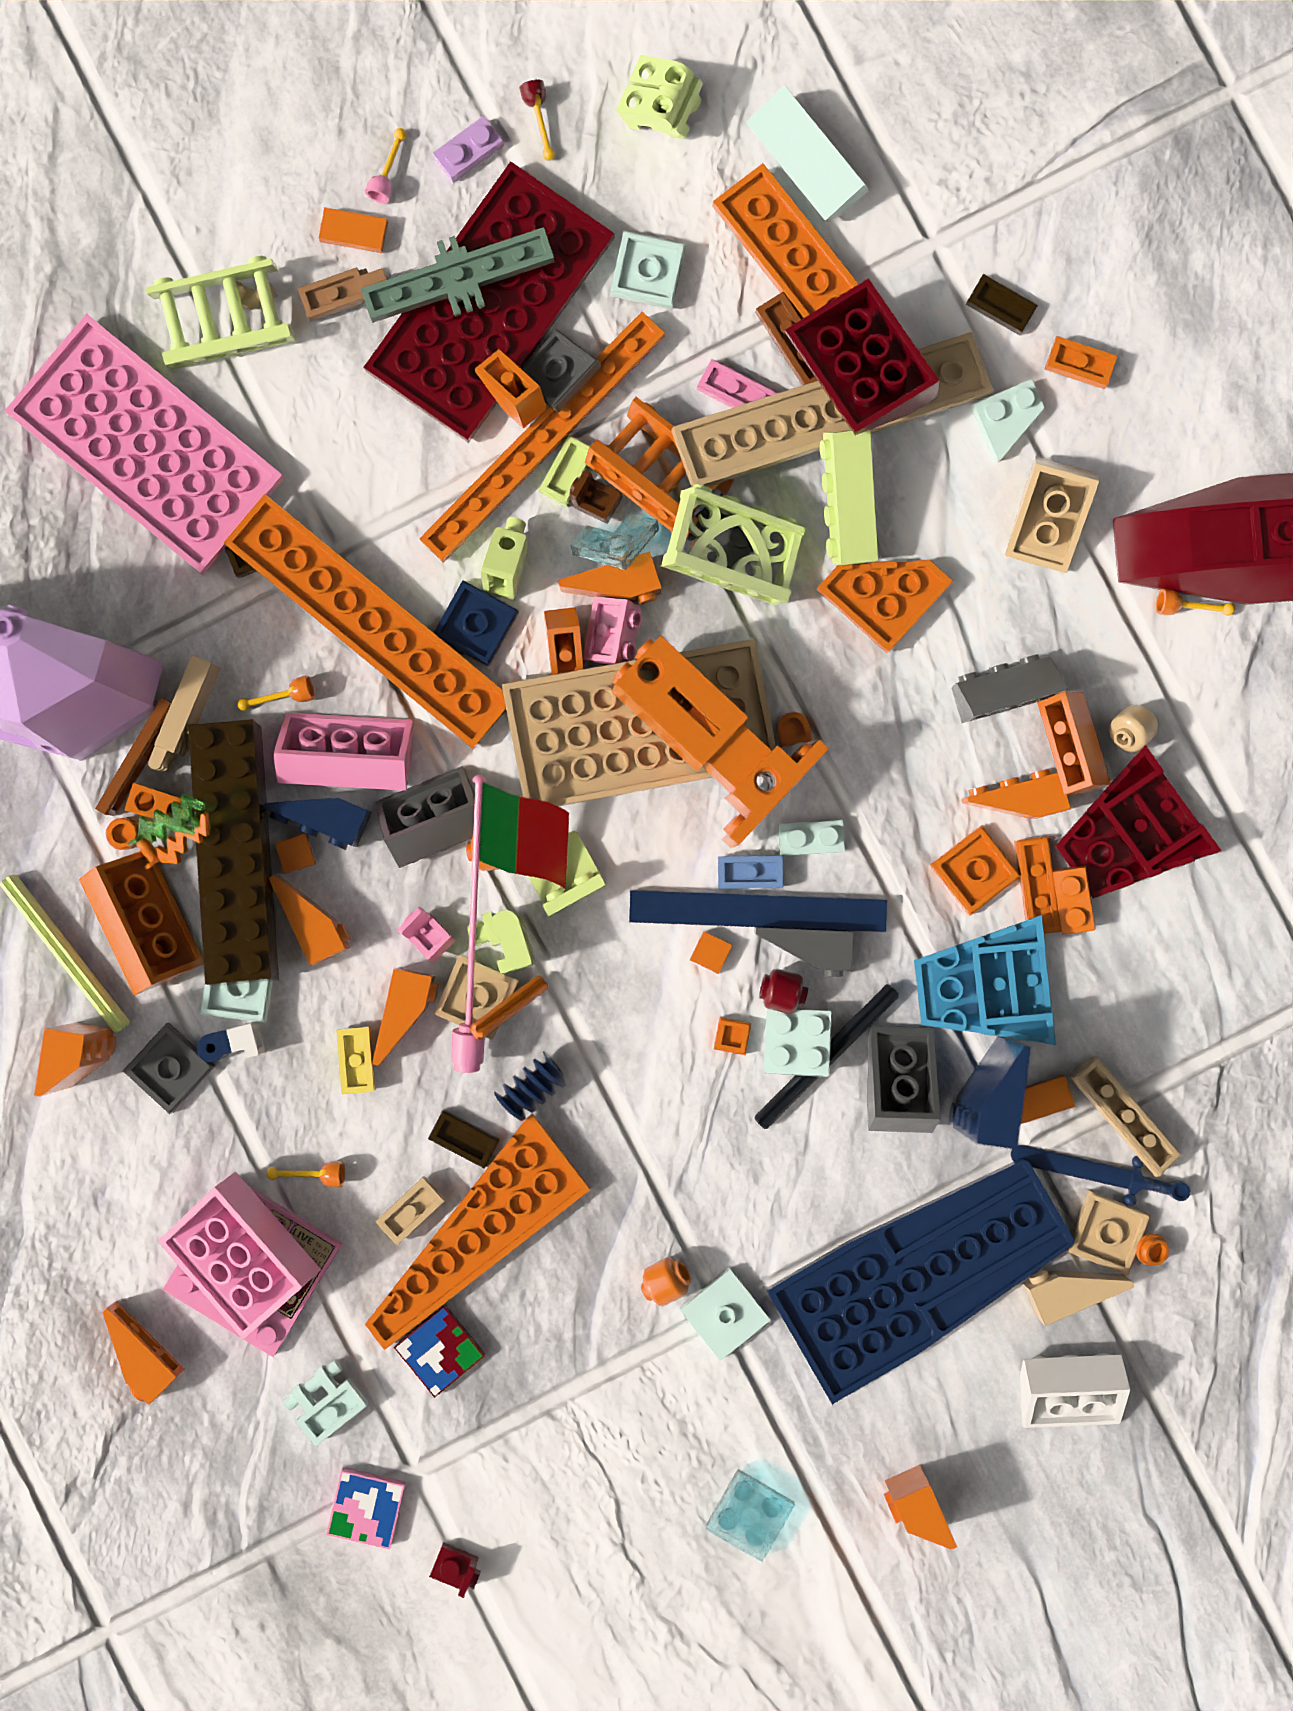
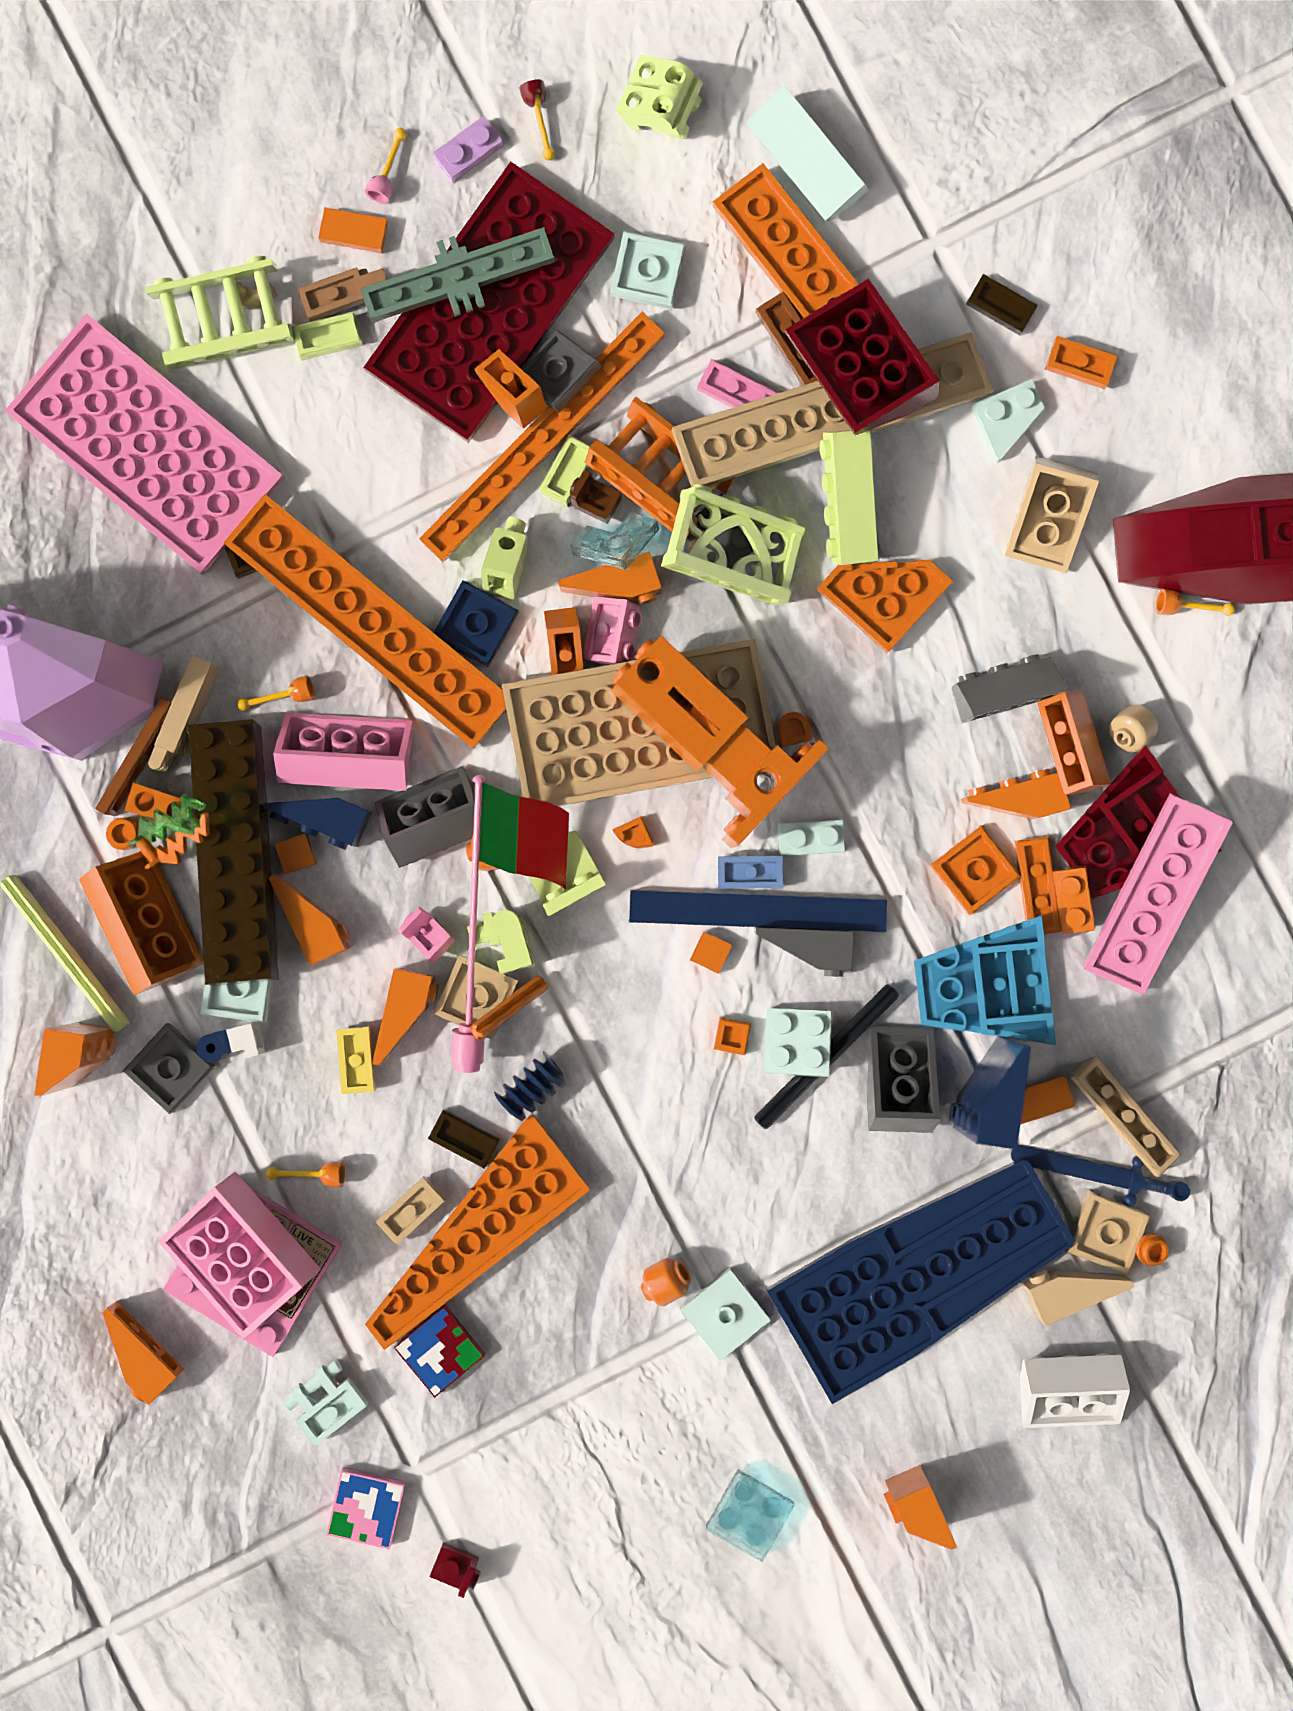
dark red head [759,969,808,1014] -> none
none -> yellowish green tile [292,312,363,360]
none -> orange tile [612,816,655,848]
none -> bright pink plate [1083,793,1233,995]

